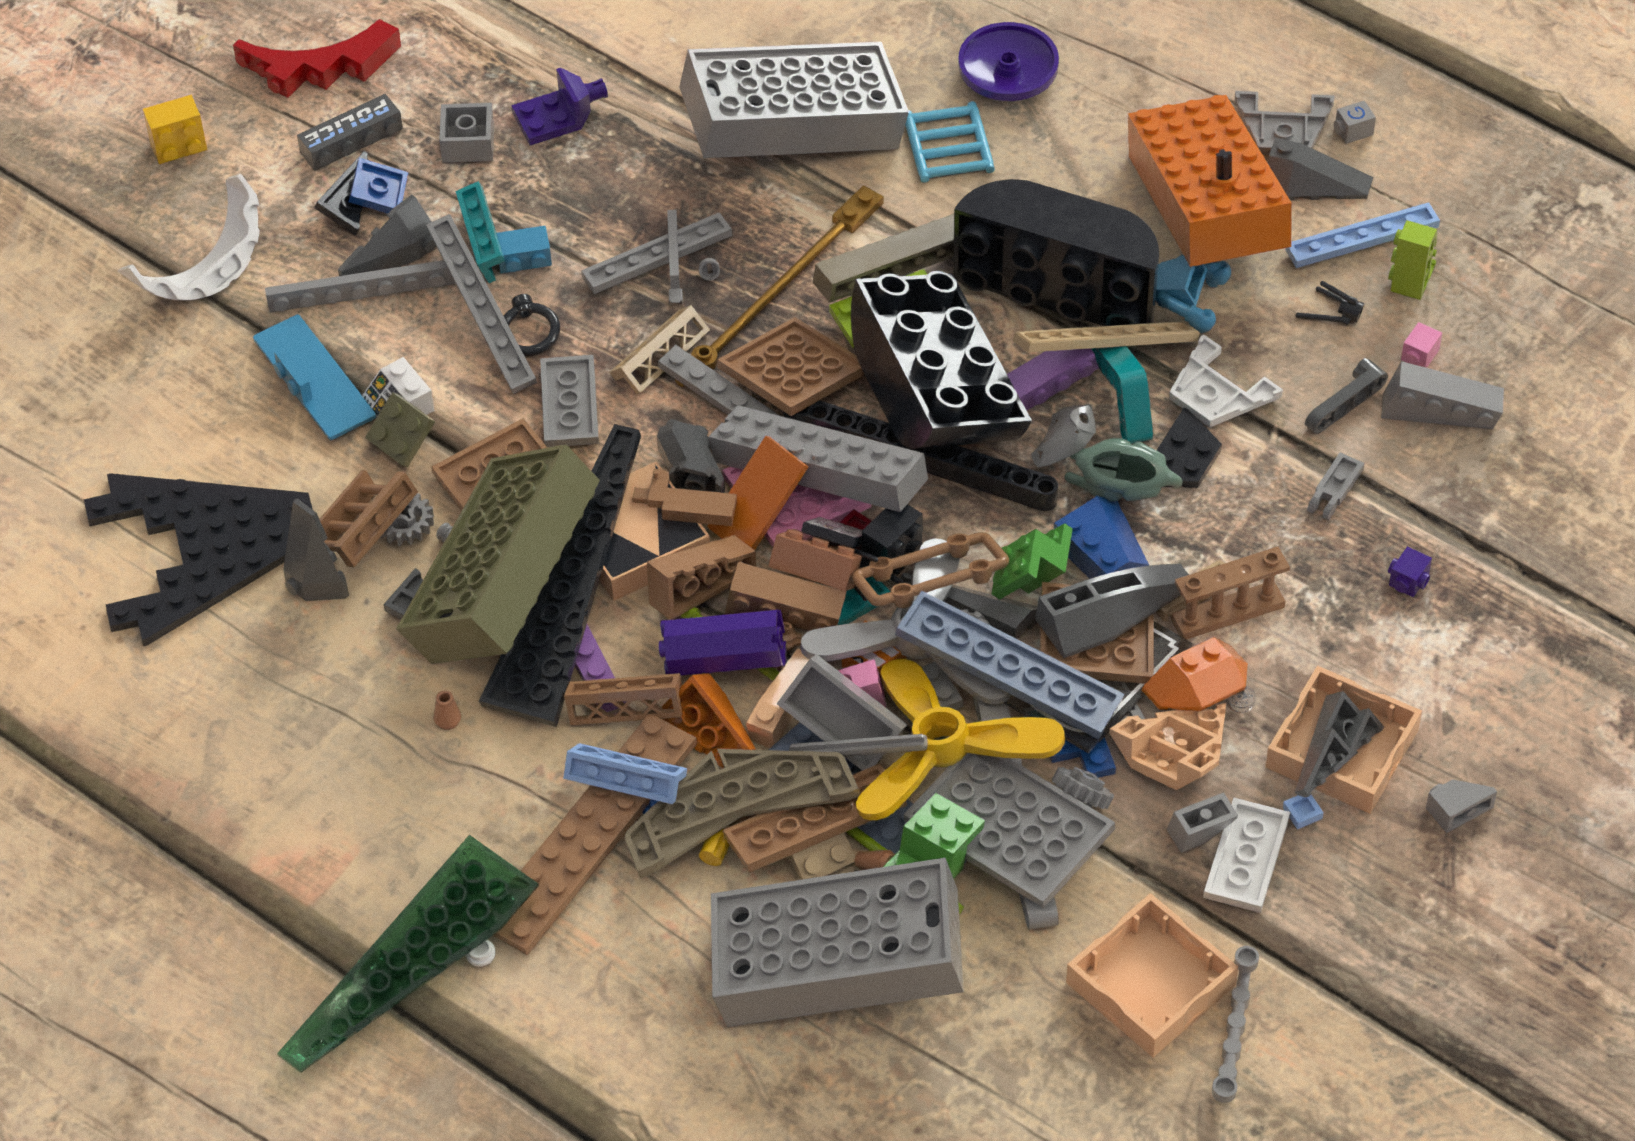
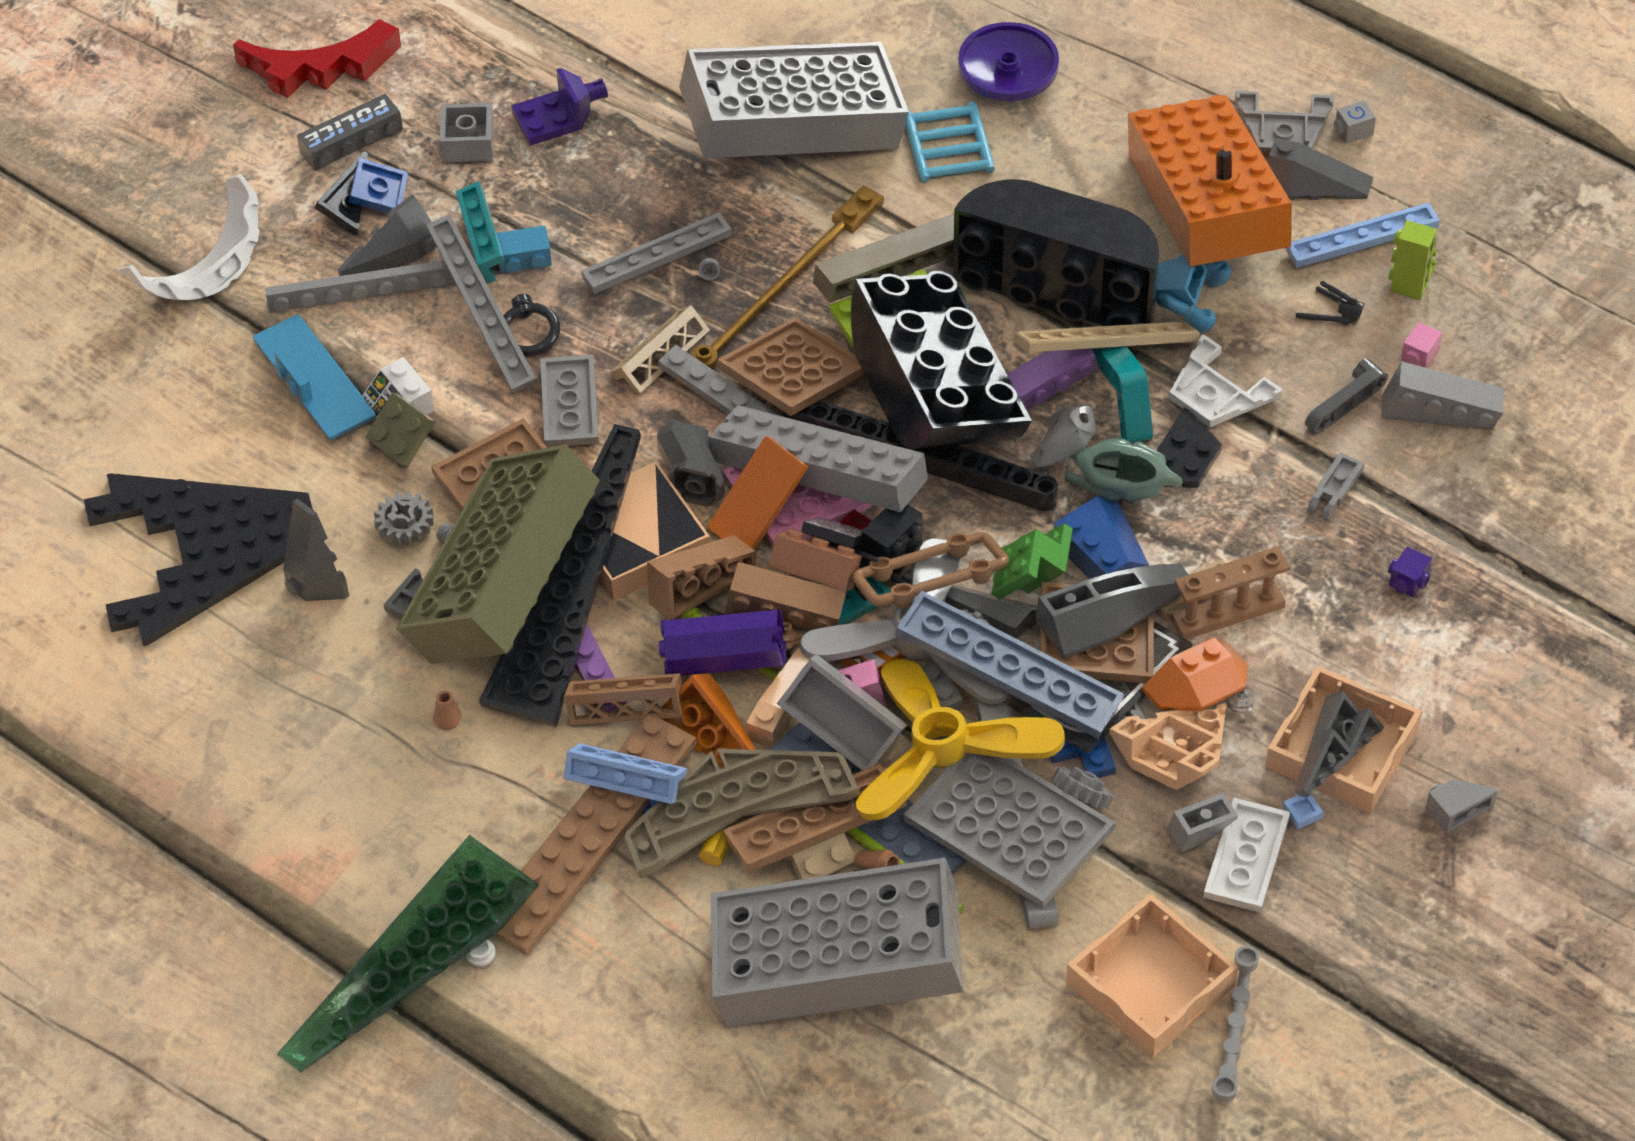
yellow brick [143,94,207,164] -> none
medium nougat fence [320,470,418,567] -> none
medium nougat piece [632,469,737,526] -> none
light grey piece [667,210,683,305] -> none
light grey axle [789,734,928,756] -> none
bright green bracket [883,793,985,879] -> none

